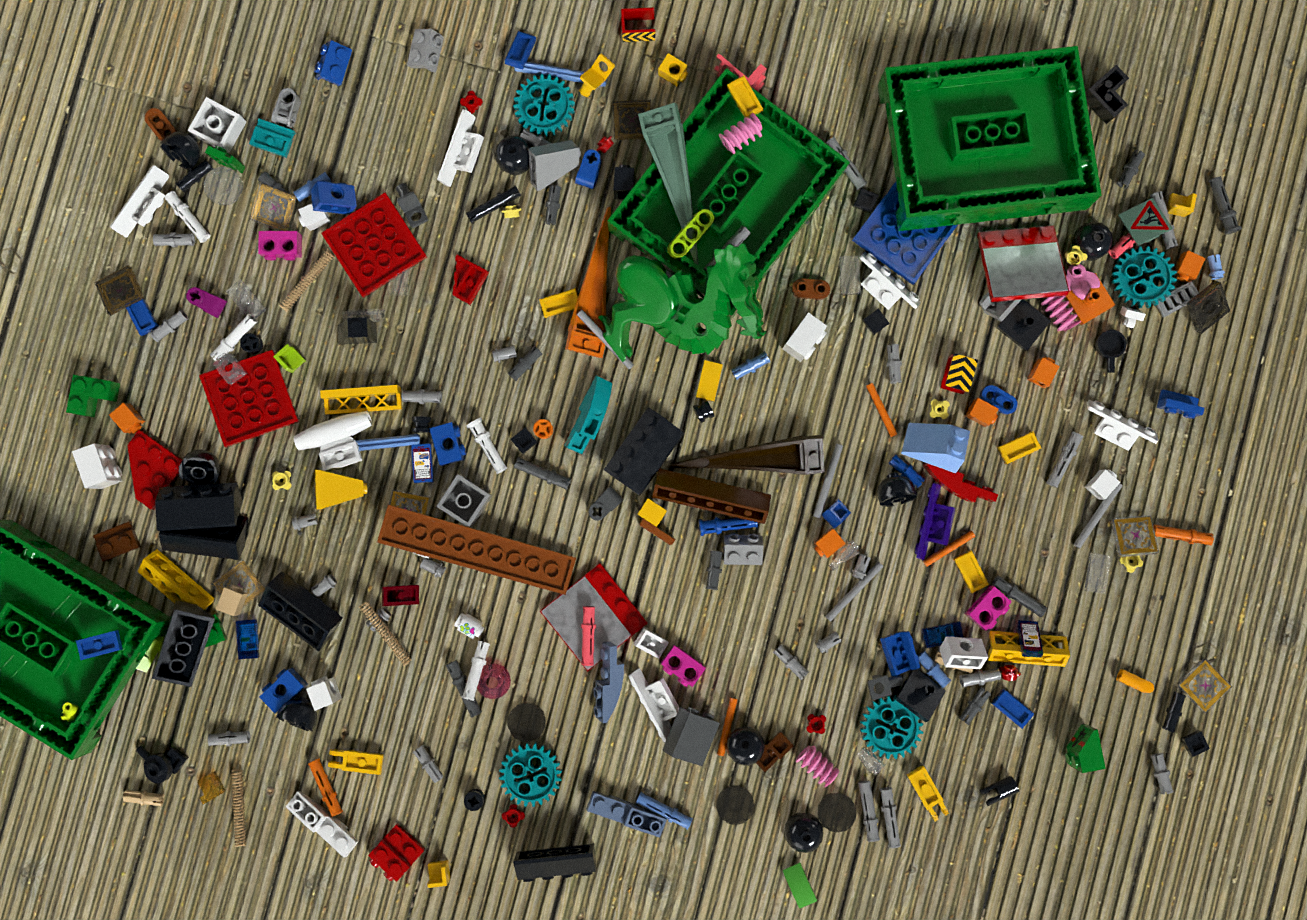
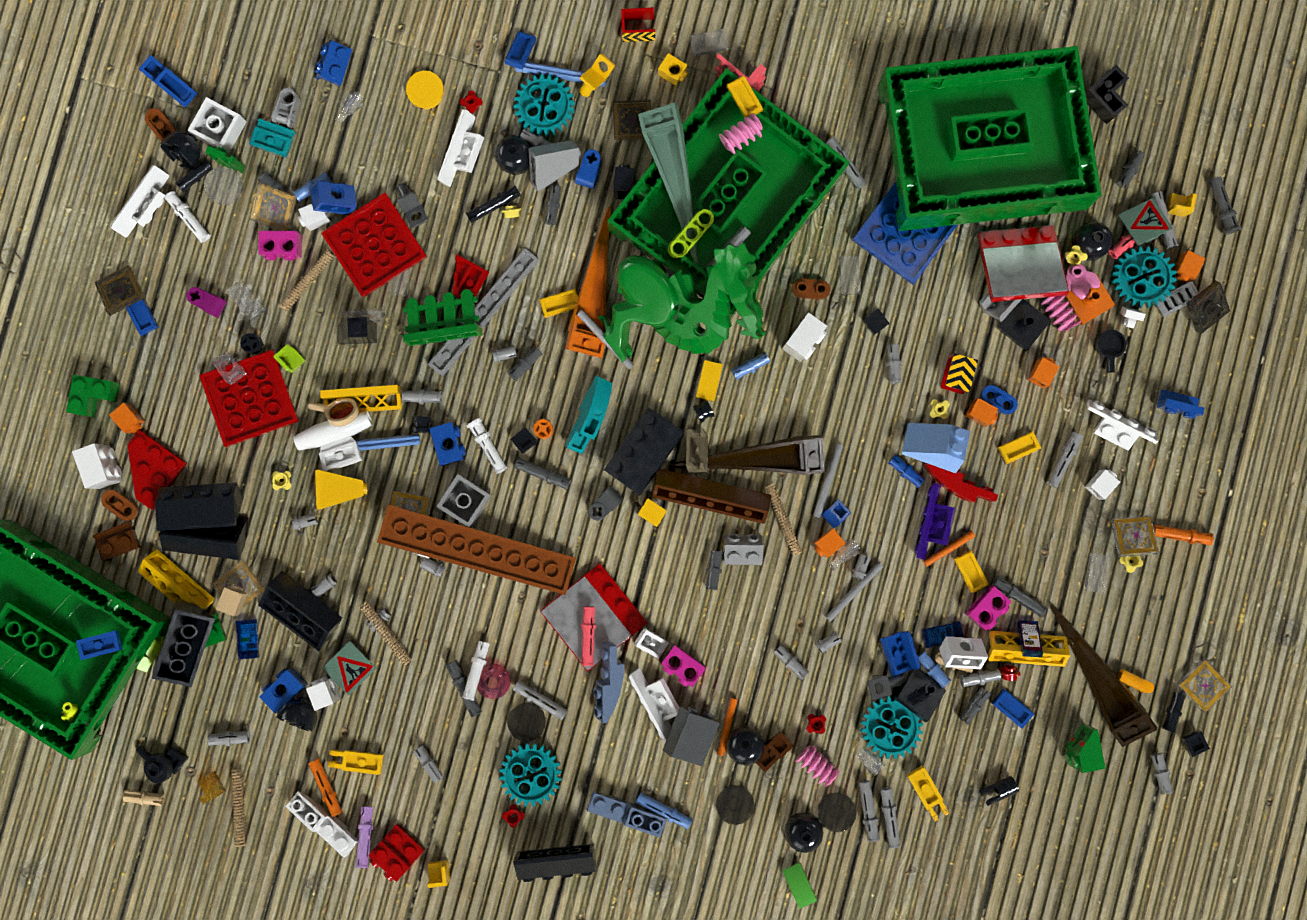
light grey pin [150,310,189,342] -> none
light grey pin [153,232,195,248] -> none
black cylinder [178,449,220,485] -> none
white pin [210,313,258,363] -> none
dark red slope [382,585,419,606] -> none
light grey bracket [407,29,444,72] -> none
tile [411,444,434,483] -> none
white brick [454,613,484,639] -> none
black wheel [464,789,485,811] -> none
red plate [596,136,614,154] -> none
dark orange tile [640,519,675,546] -> none
blue pin [699,517,758,536] -> none
black tile [853,188,878,213] -> none
white bracket [859,252,921,310] -> none
orange bar [866,383,897,437] -> none
black cylinder [877,473,917,507] -> none
light grey bar [1073,483,1122,549] -> none
light blue pin [1207,254,1225,280] -> none
none -> dark orange plate [101,490,139,521]
none -> blue slope [139,55,198,108]
none -> tan piece [308,398,359,427]
none -> sand green piece [322,641,377,696]
none -> clear cone [335,91,365,124]
none -> lavender pin [355,807,374,868]
none -> green fence [403,289,483,346]
none -> yellow tile [406,70,444,110]
none -> light grey tile [428,247,540,377]
none -> light grey pin [513,680,568,720]
none -> dark tan hinge [686,429,708,472]
none -> clear plate [689,28,730,57]
none -> tan piece [765,482,802,556]
none -> dark brown plate [1051,604,1157,747]

